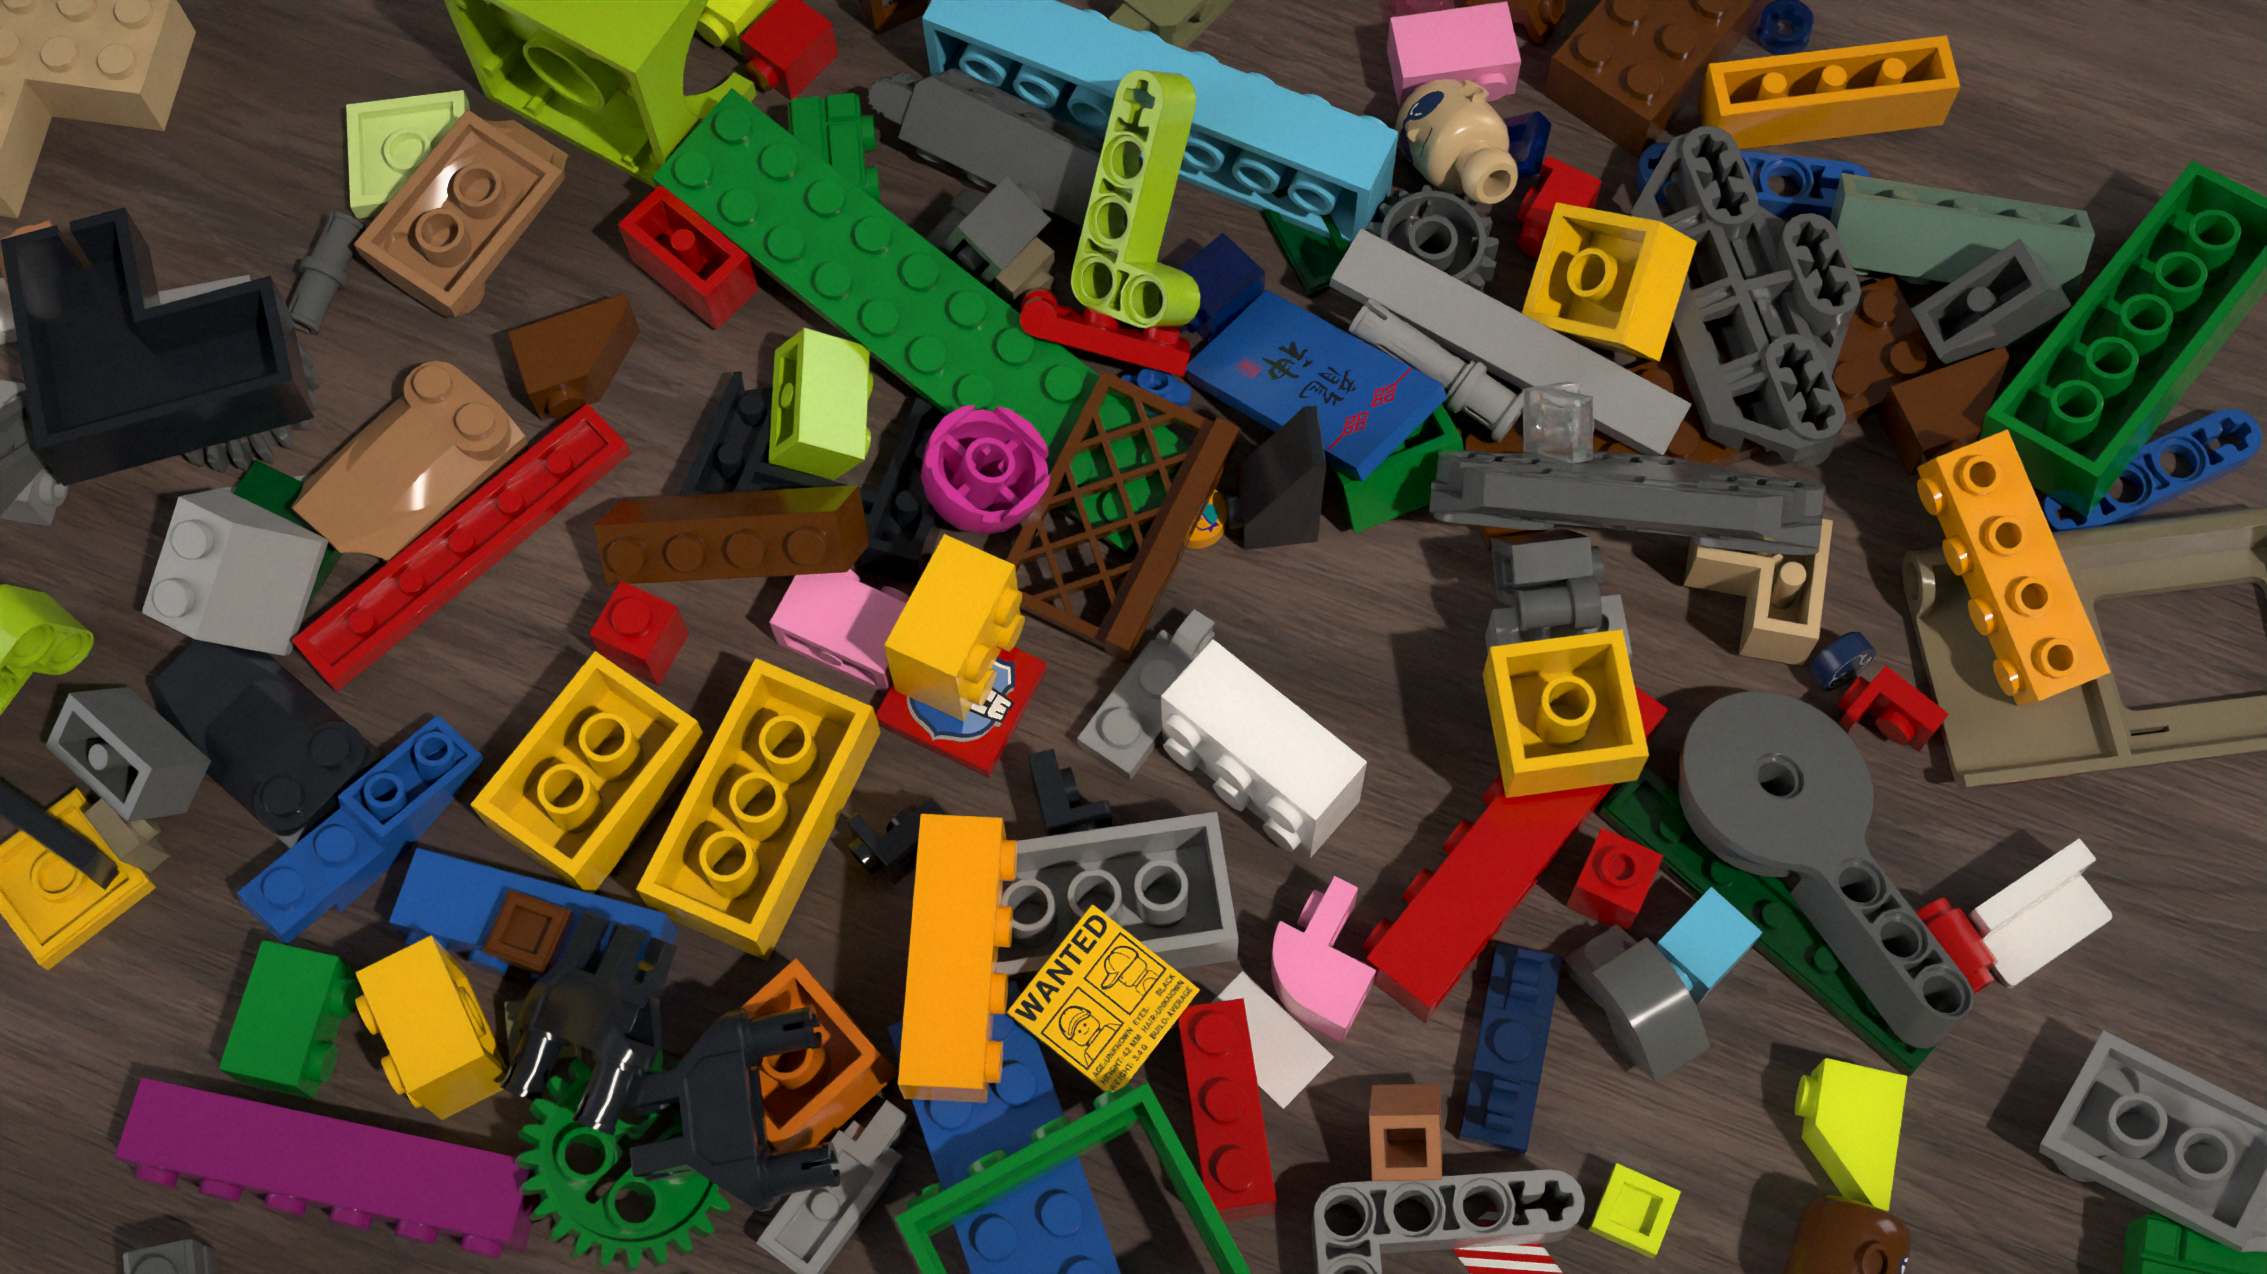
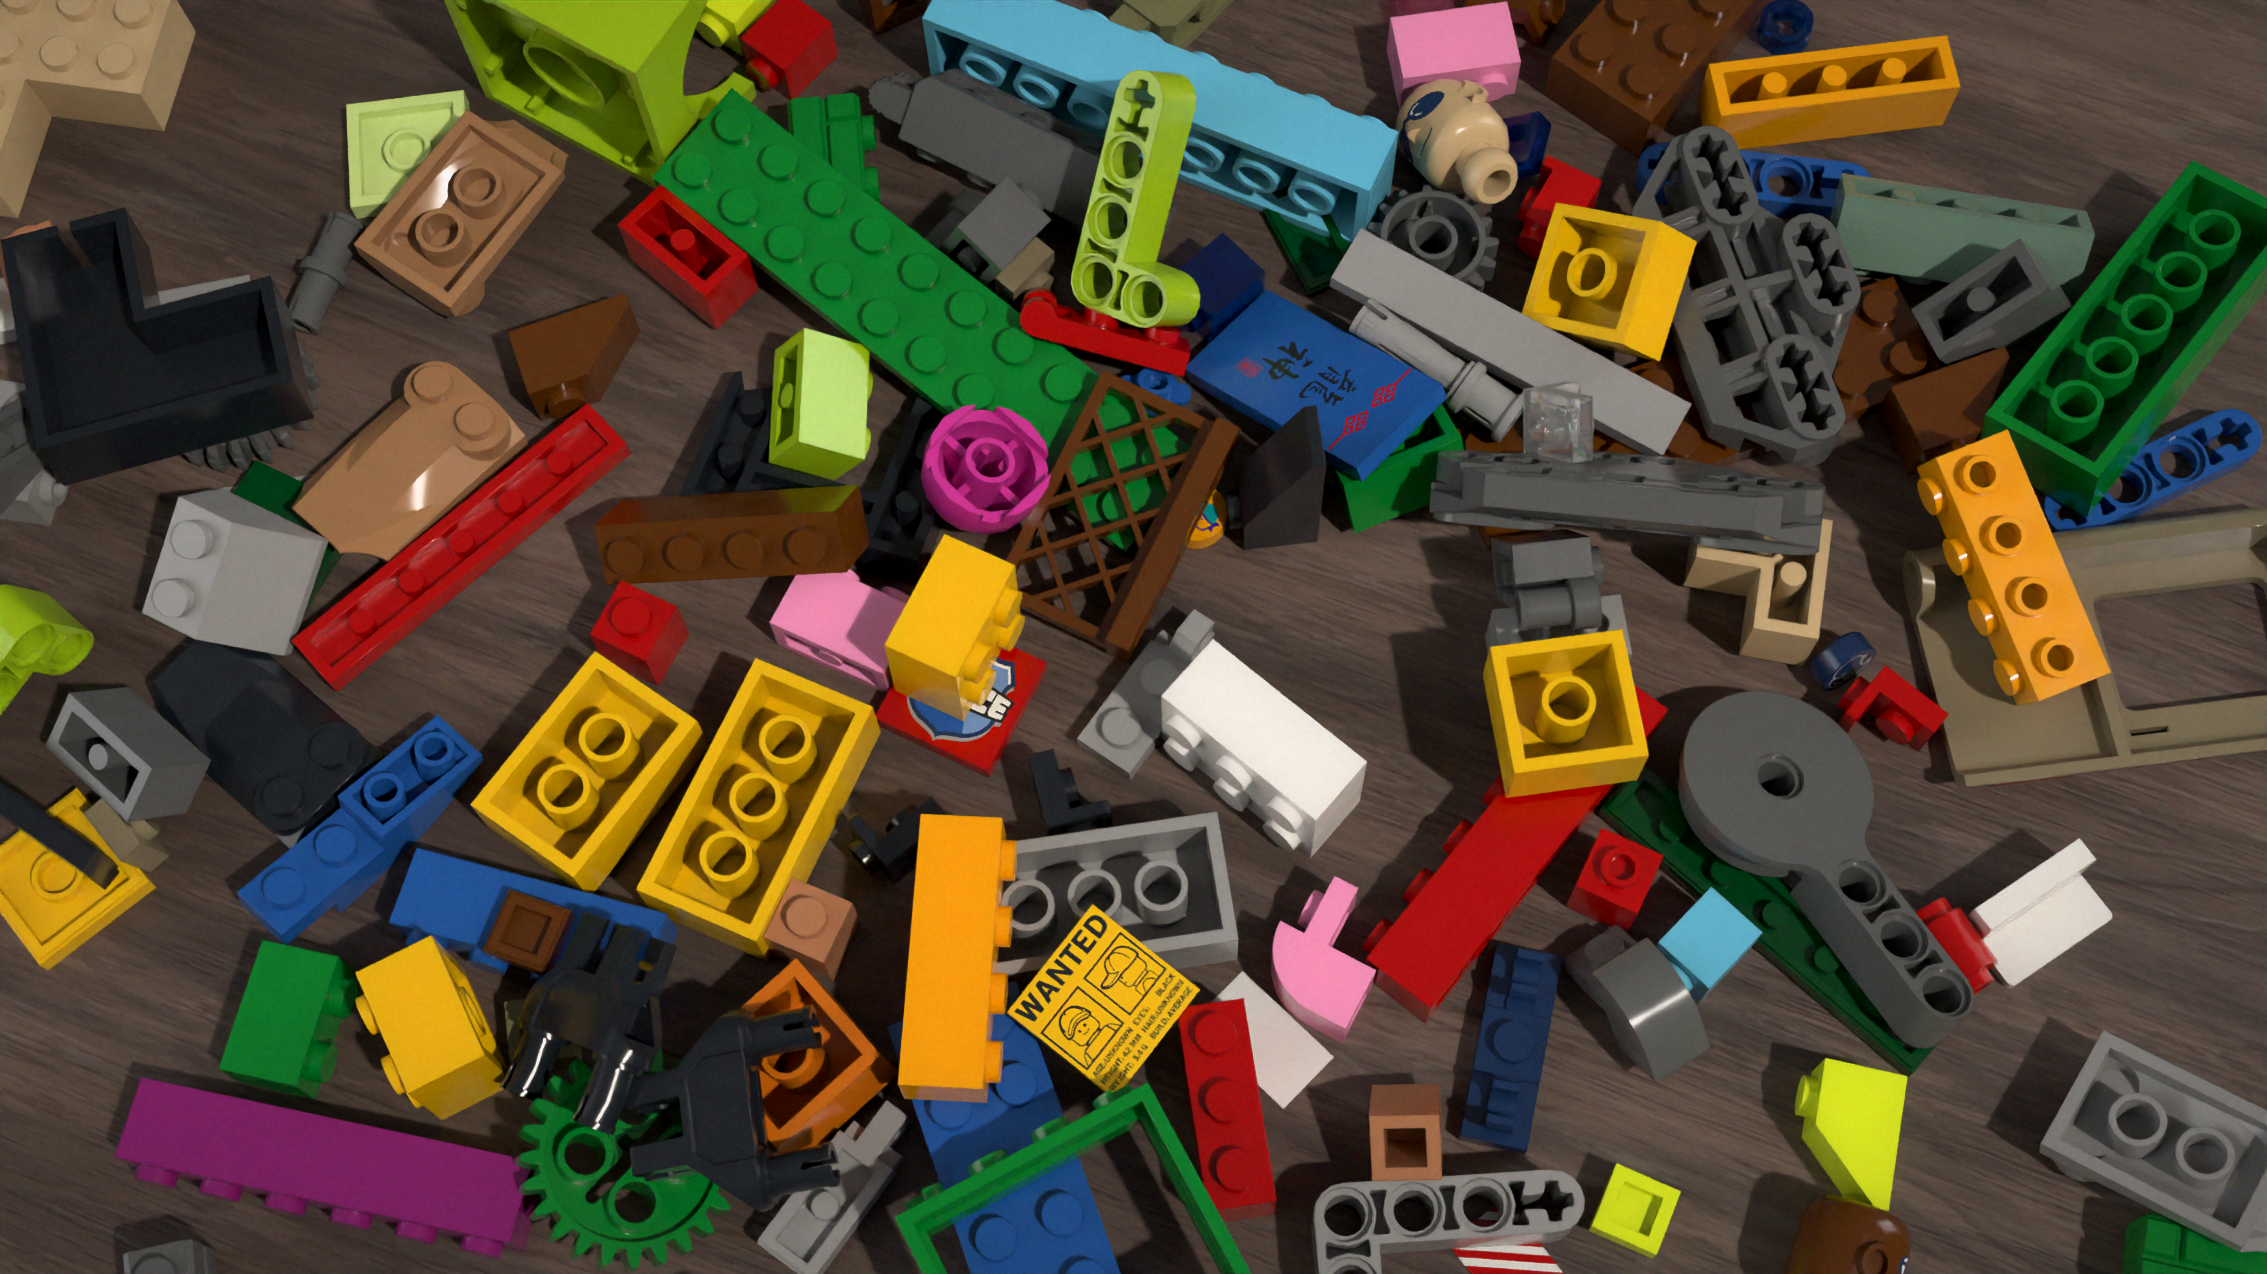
none -> nougat brick [763,877,861,982]

